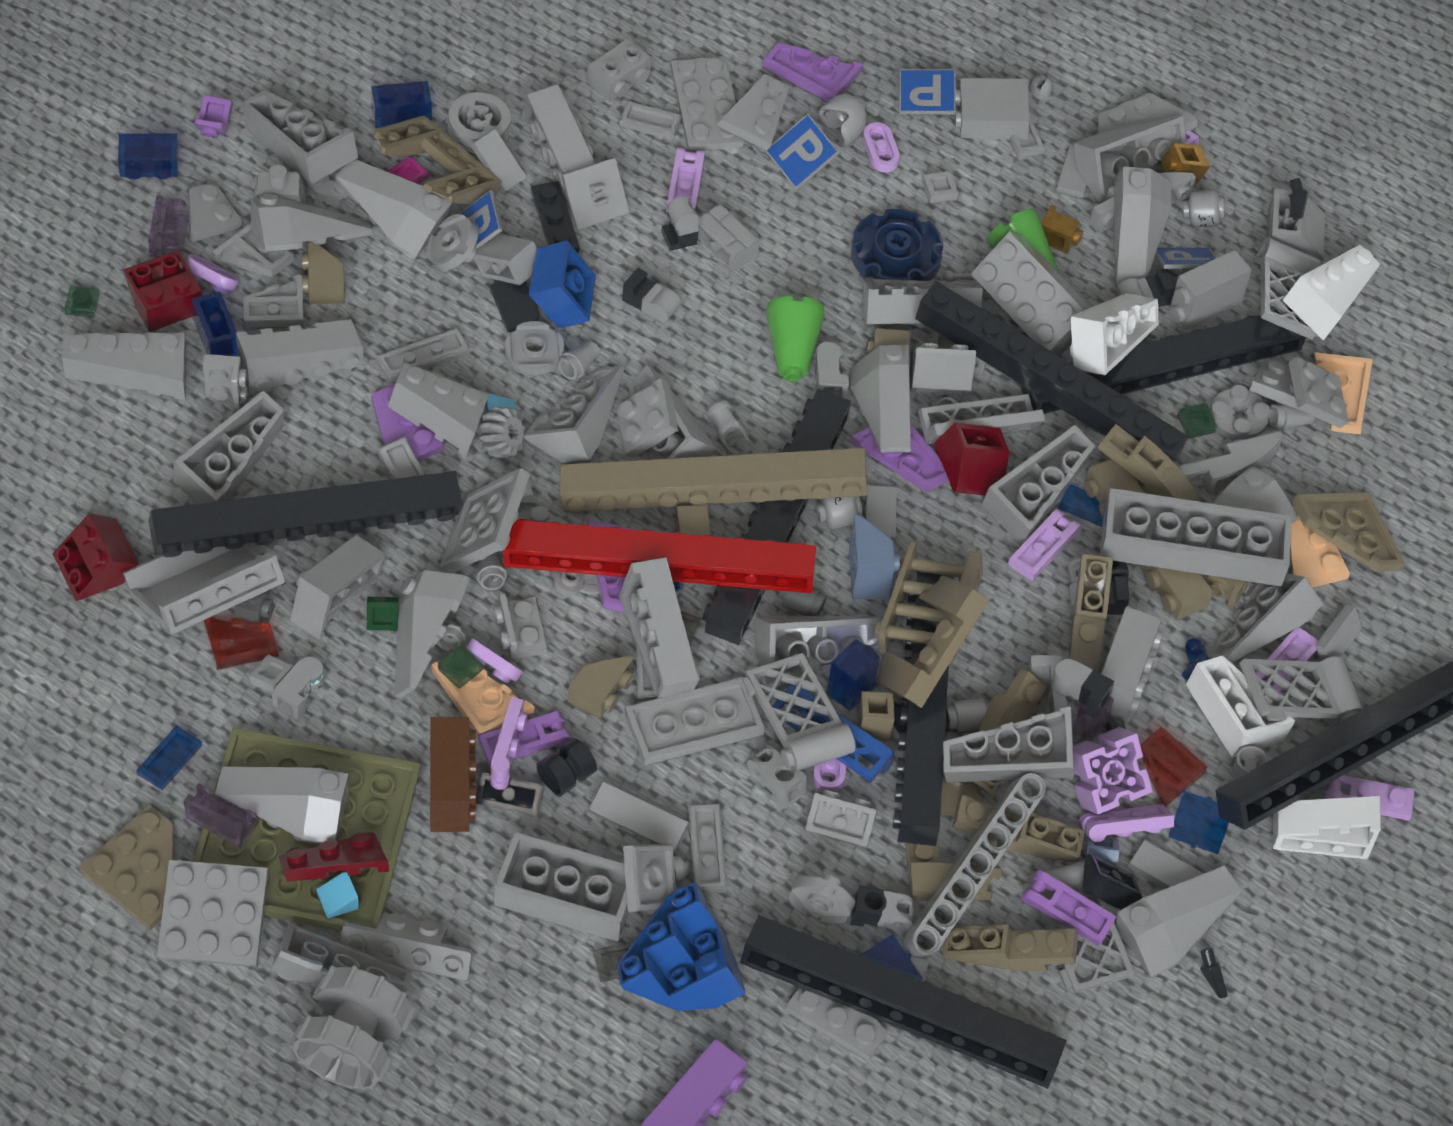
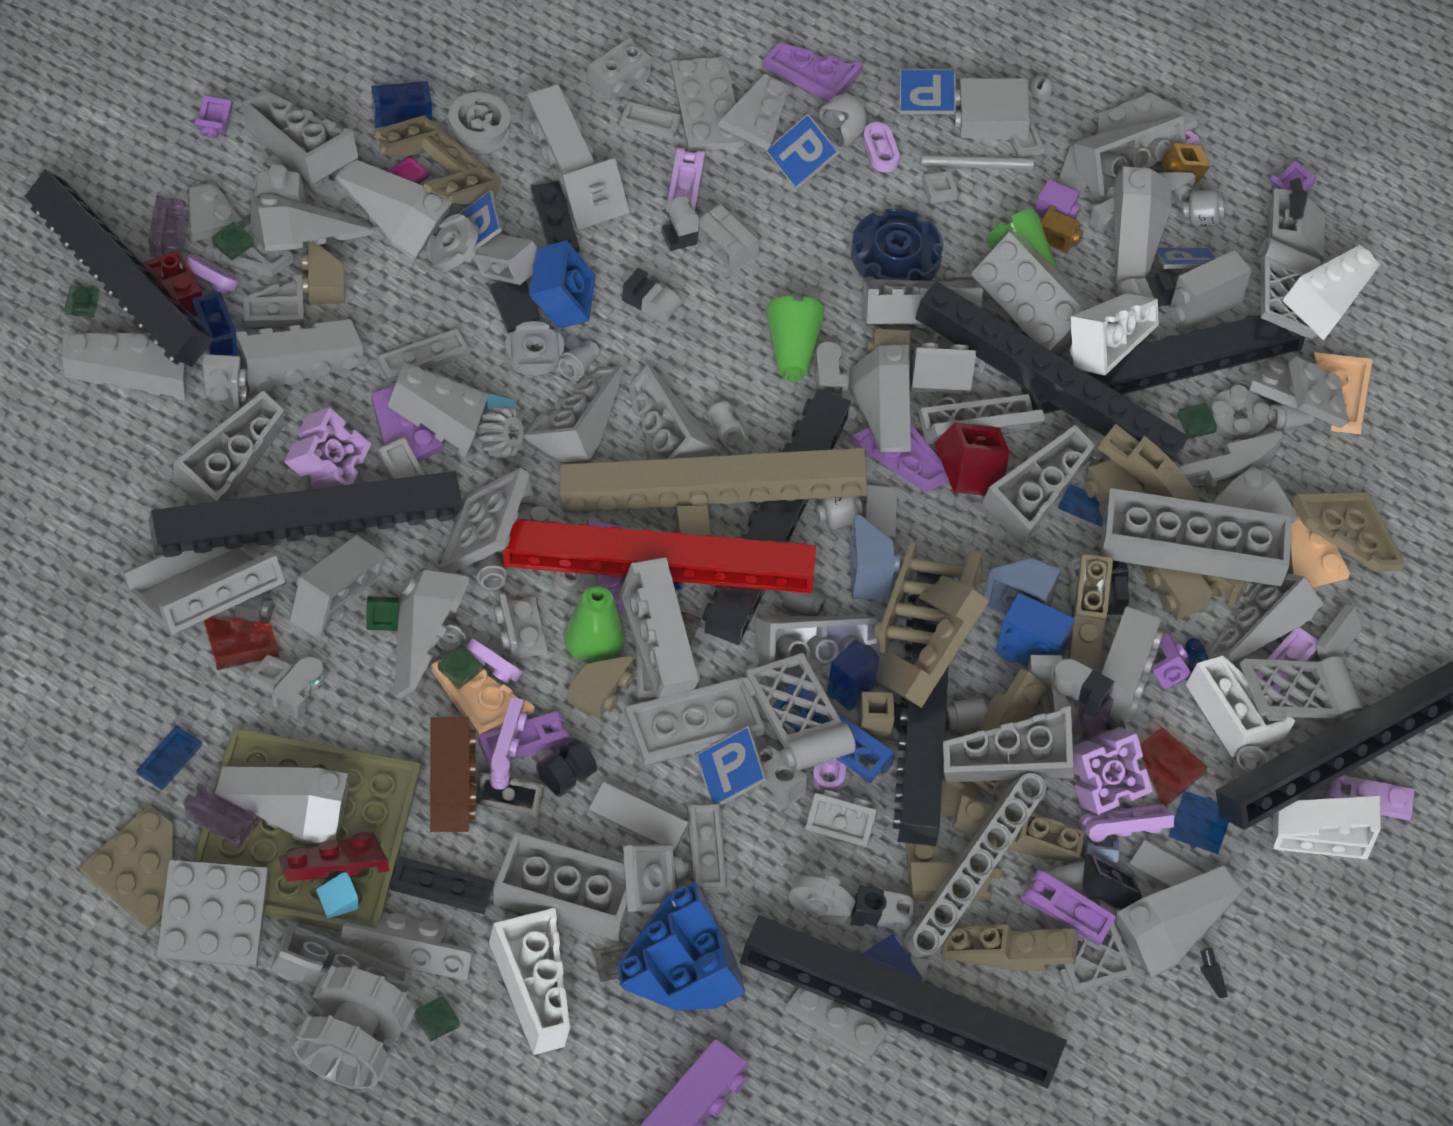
dark red slope [52,513,139,601] -> none
clear blue brick [118,133,179,180] -> none
light grey tile [470,129,527,193] -> none
light grey plate [617,378,678,457] -> none
lavender plate [1008,509,1082,582] -> none
none -> black brick [24,169,214,367]
none -> clear green plate [212,221,254,261]
none -> lavender brick [284,407,371,489]
none -> black plate [390,856,494,915]
none -> clear green plate [414,995,460,1042]
none -> white wedge [489,907,570,1055]
none -> bright green cone [564,586,626,663]
none -> blue piece [696,725,768,806]
none -> light grey bar [920,155,1034,169]
none -> sand blue slope [984,558,1061,616]
none -> blue brick [996,593,1075,667]
none -> medium lavender brick [1035,180,1081,220]
none -> medium lavender bracket [1152,633,1192,689]
none -> medium lavender bracket [1269,161,1317,193]

